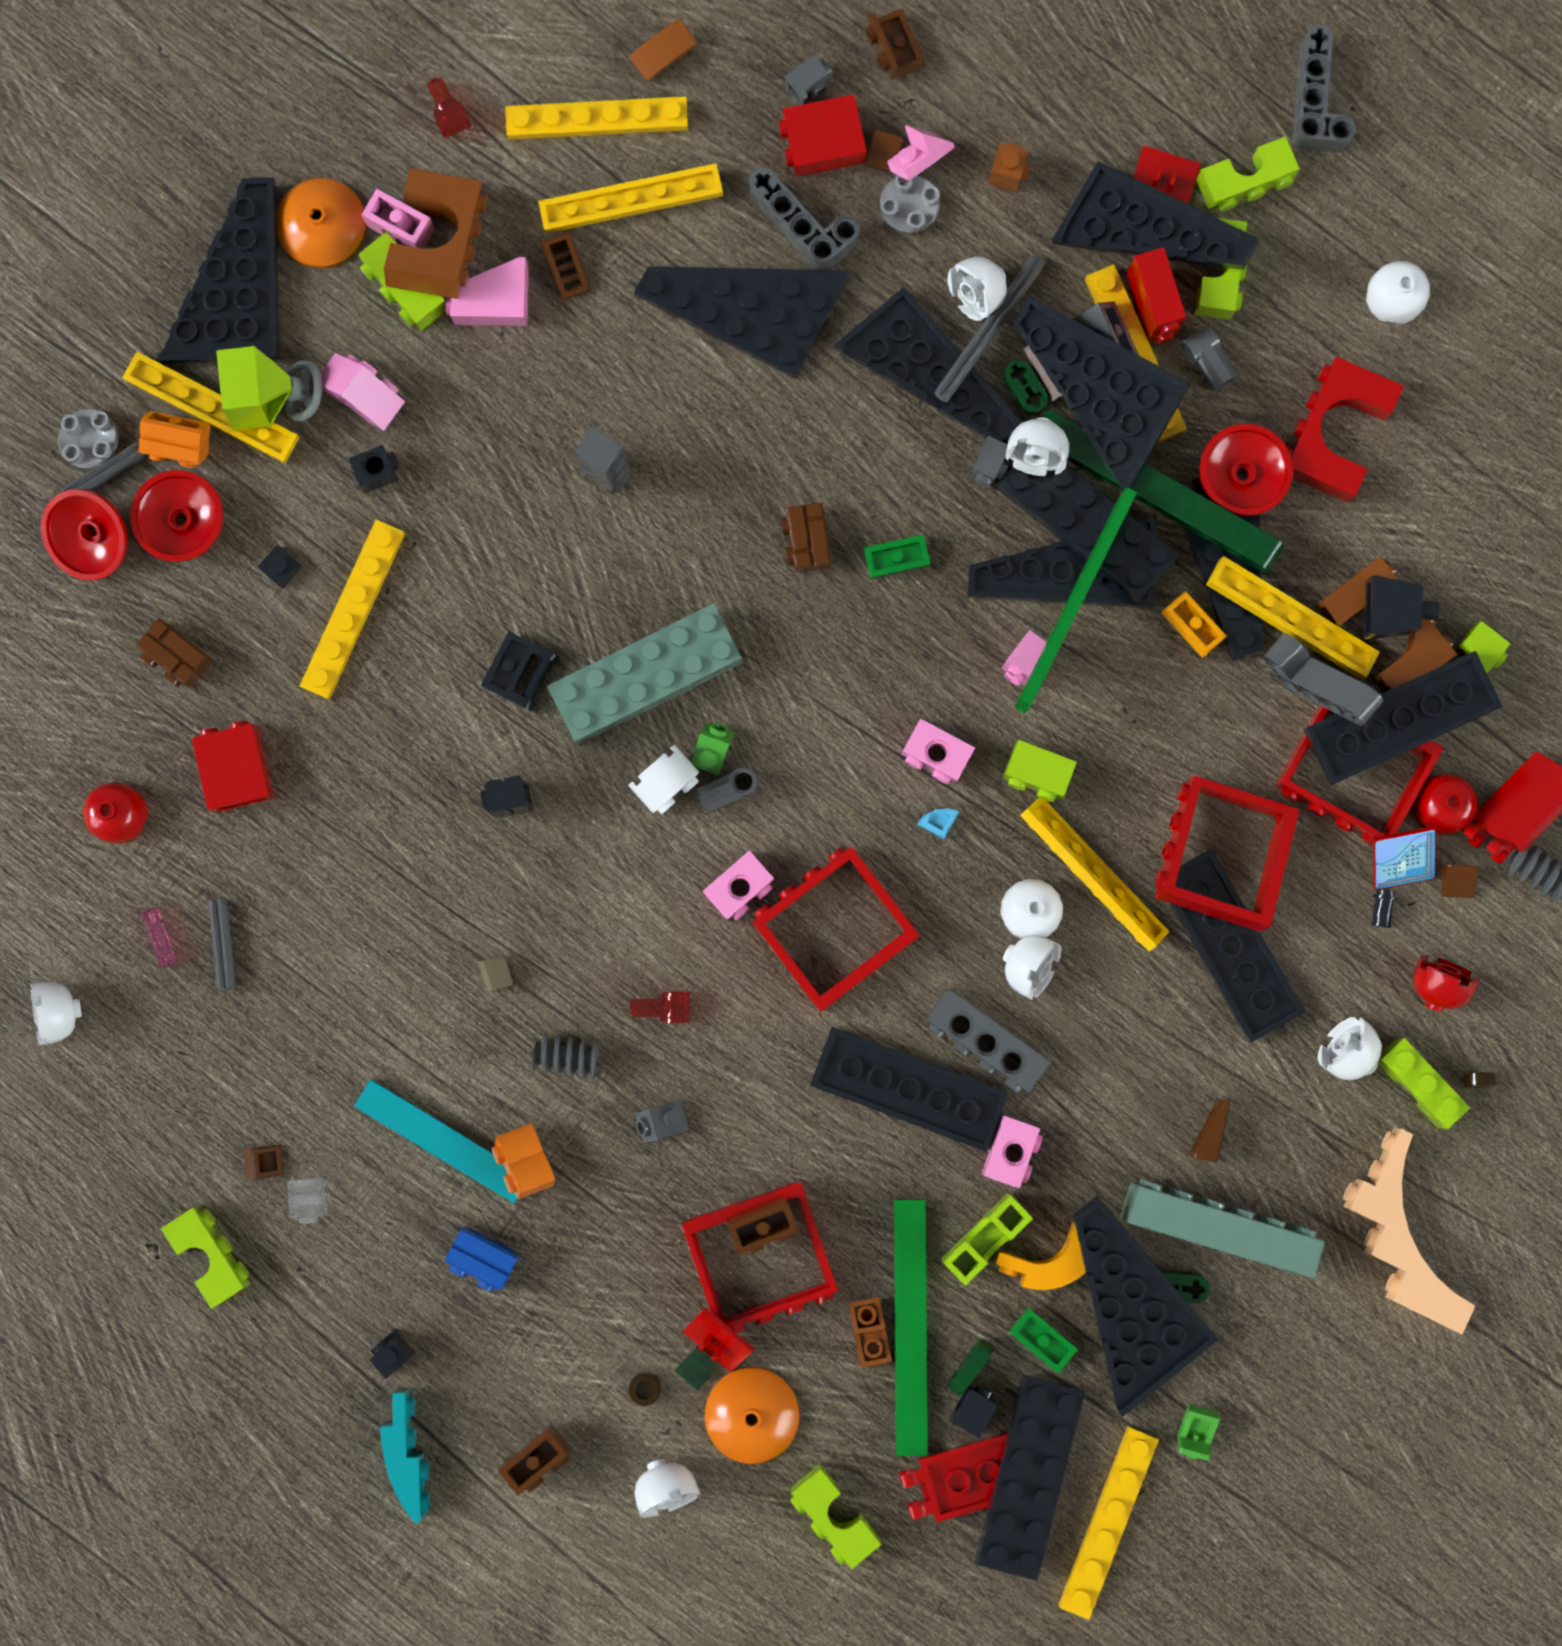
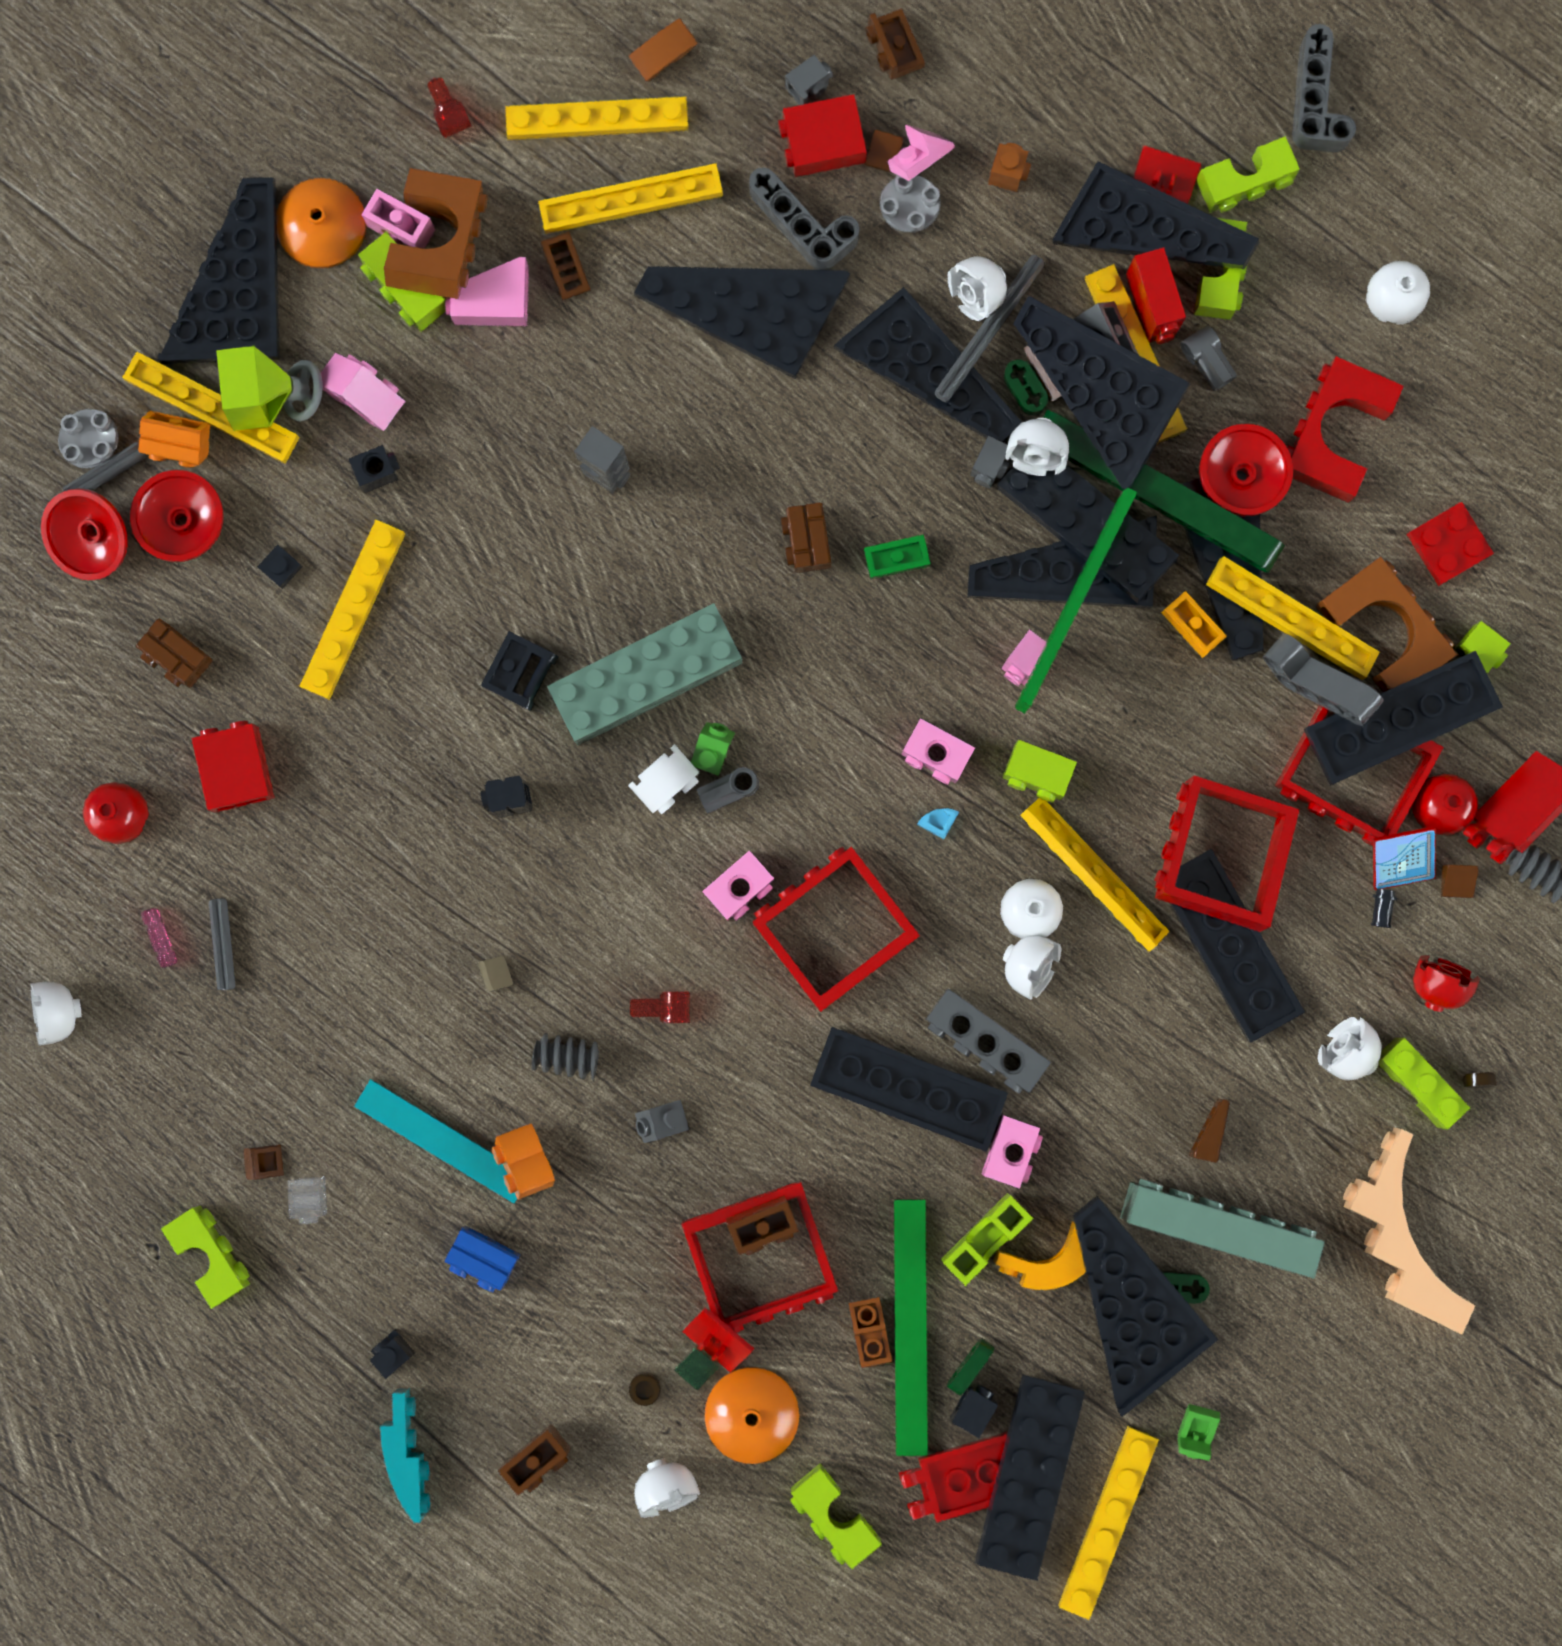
green plate [1008,1307,1078,1374] -> none
black torso [1364,575,1440,640] -> none
none -> red plate [1406,502,1494,586]

